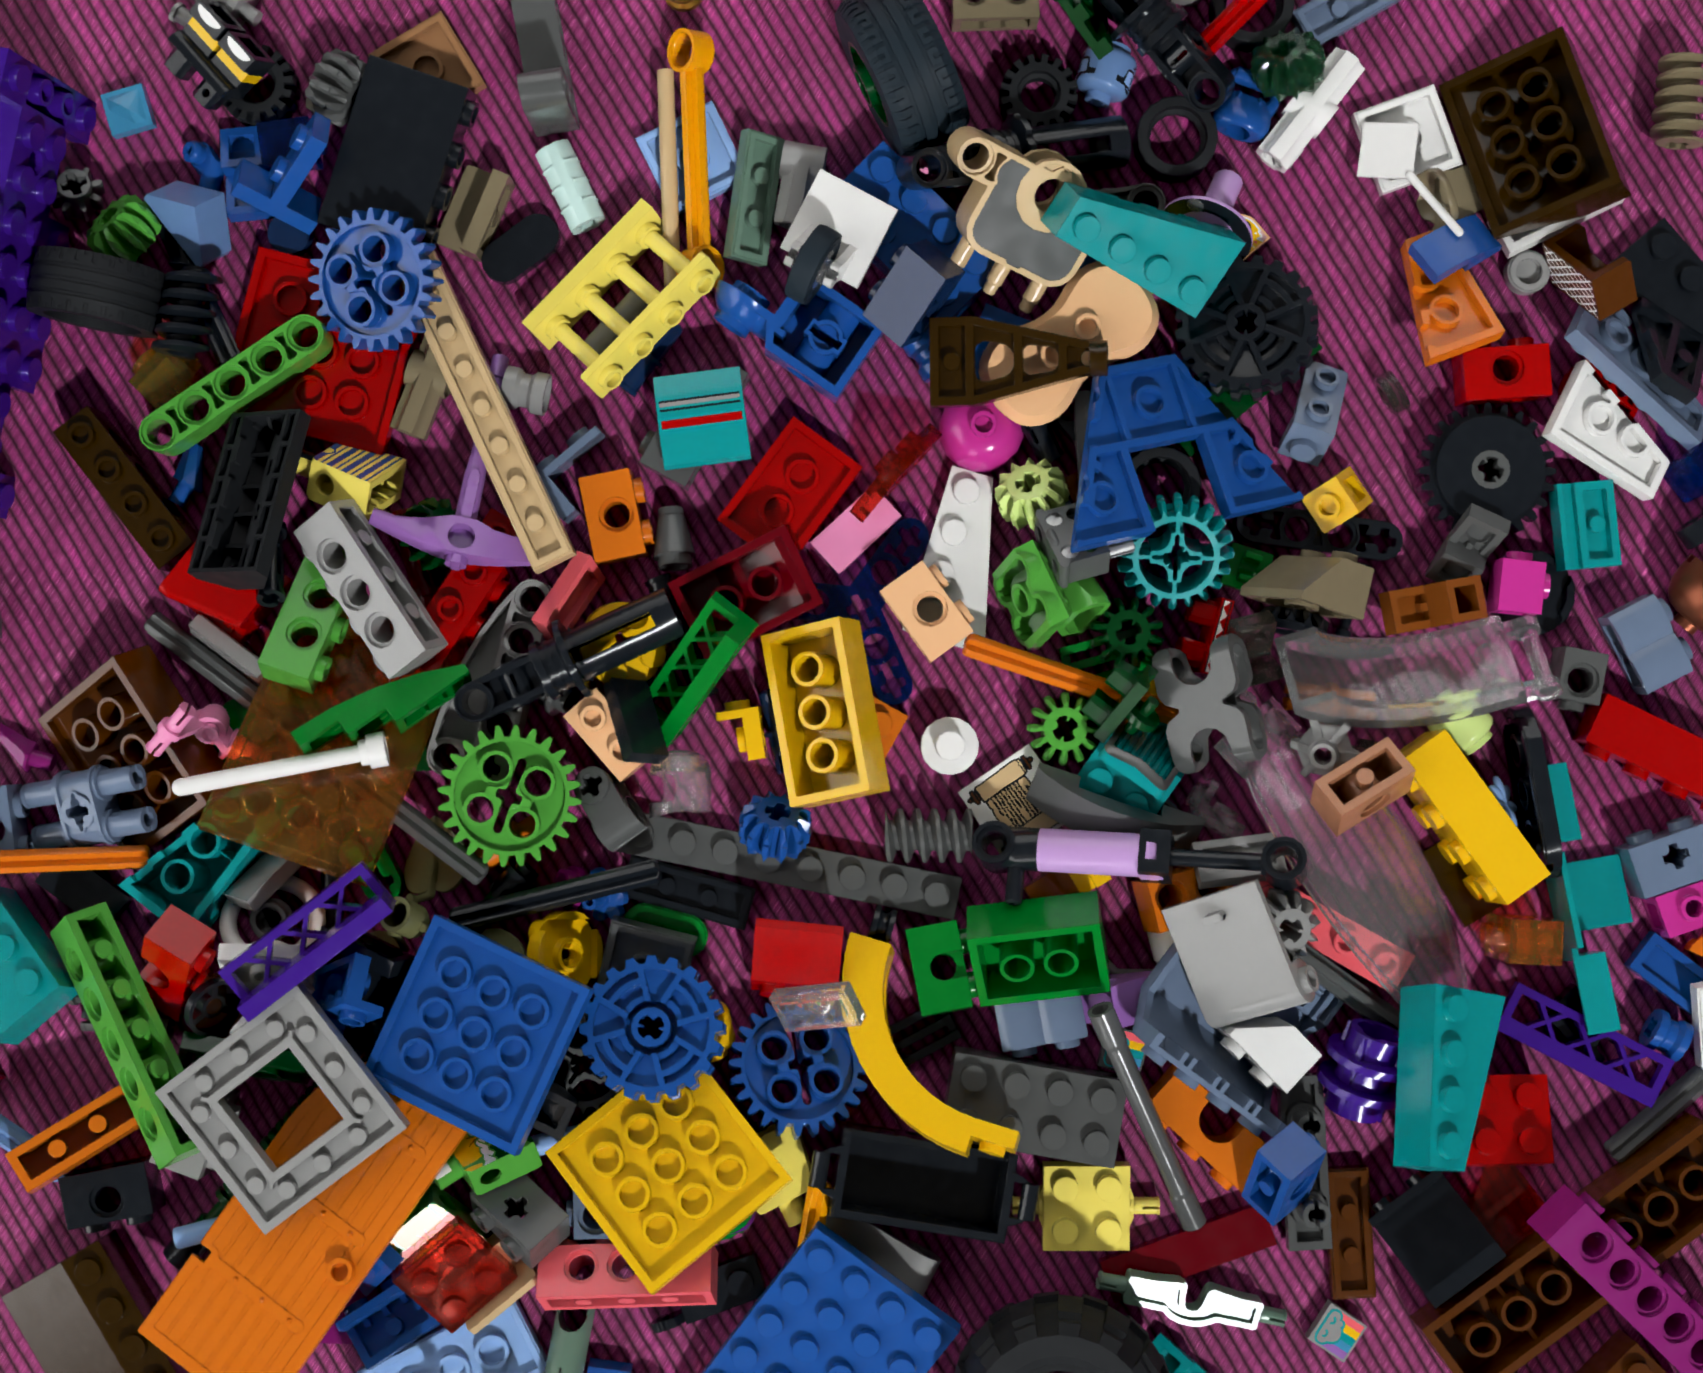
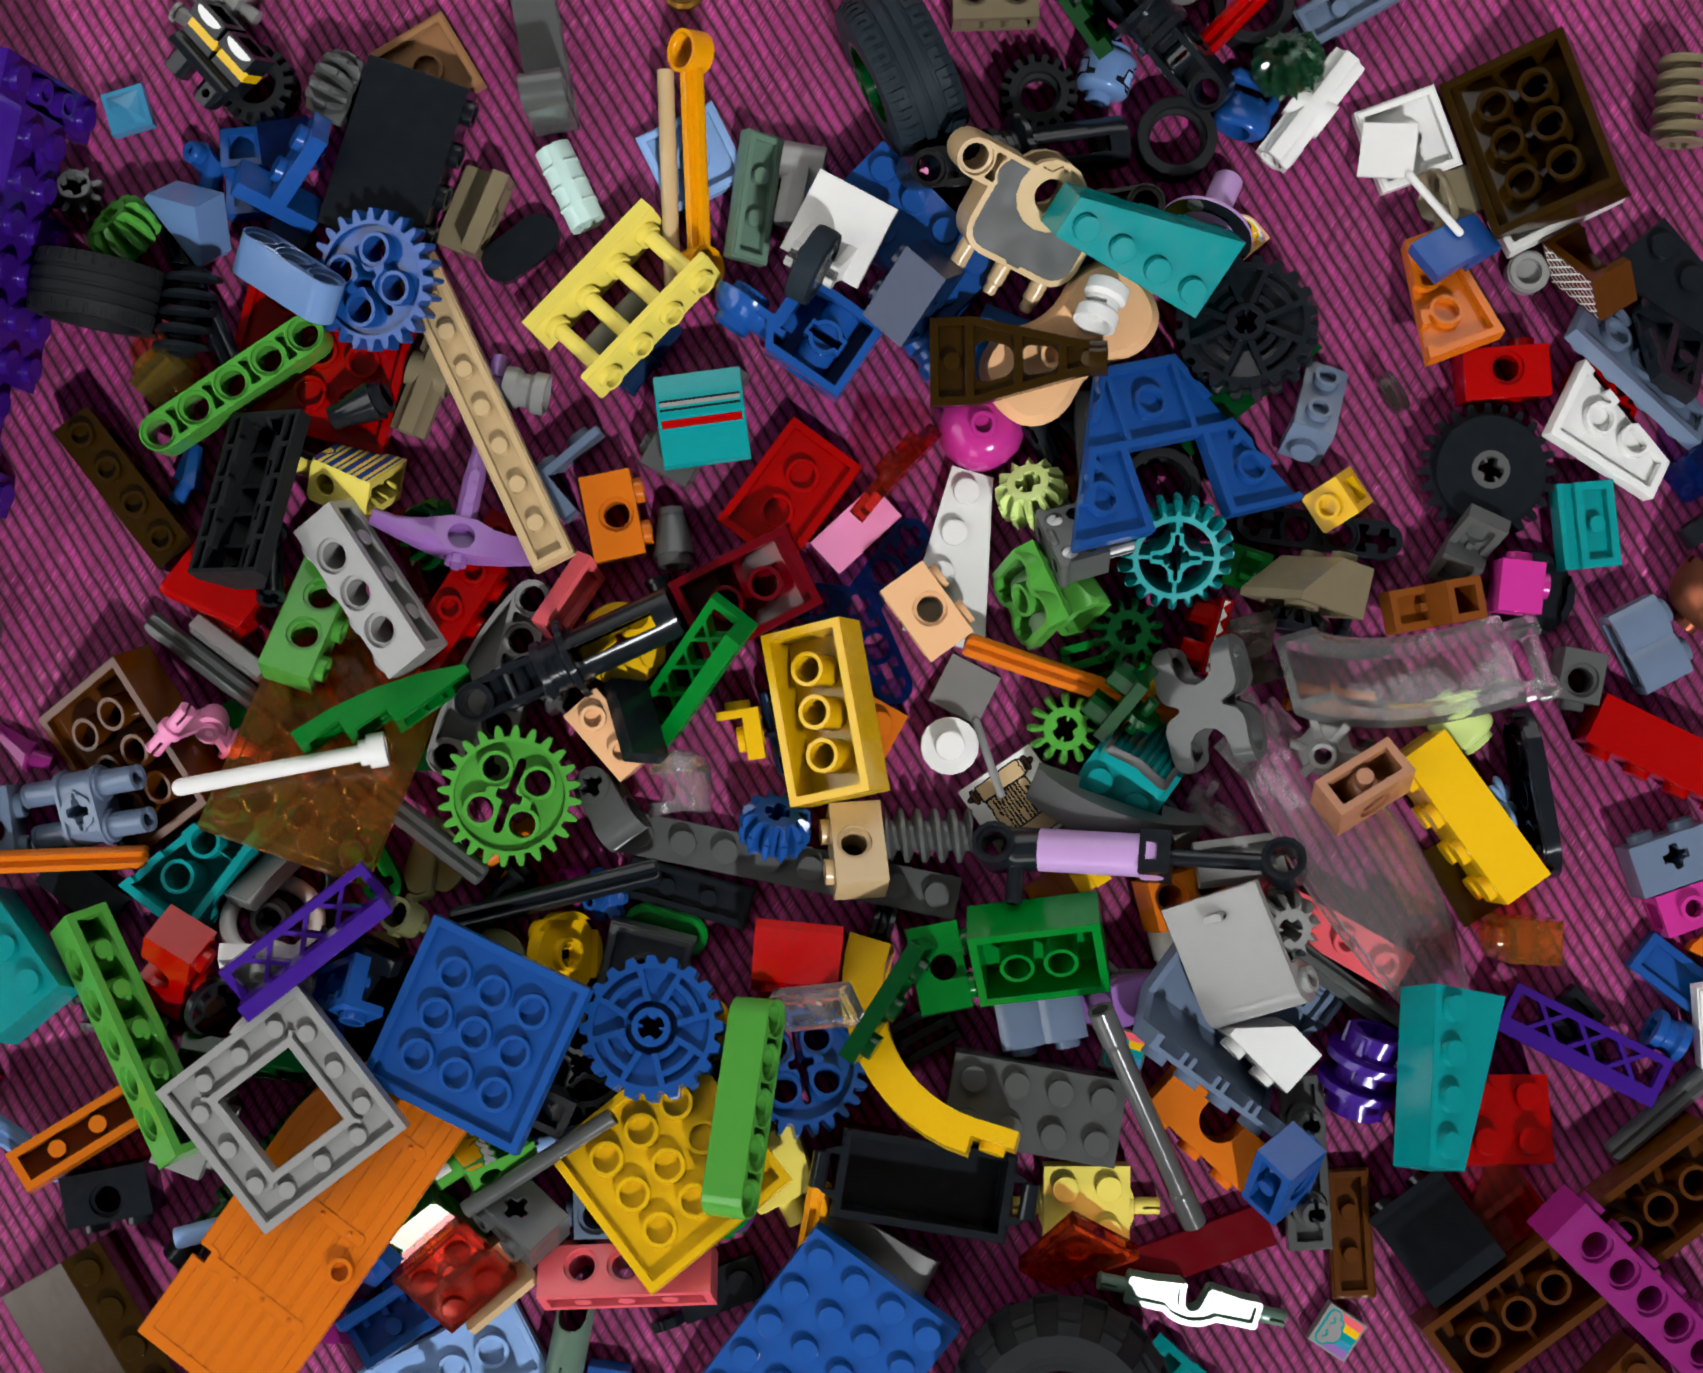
teal piece [1546,762,1633,1035] -> none
none -> medium blue beam [232,227,346,325]
none -> black cone [326,379,395,430]
none -> dark grey bar [460,1108,618,1218]
none -> bright green beam [701,996,786,1220]
none -> tan brick [819,800,890,900]
none -> dark green wing [838,937,938,1065]
none -> light grey piece [928,653,1005,799]
none -> clear red wing [1018,1210,1140,1288]
none -> white wheel [1073,274,1130,336]

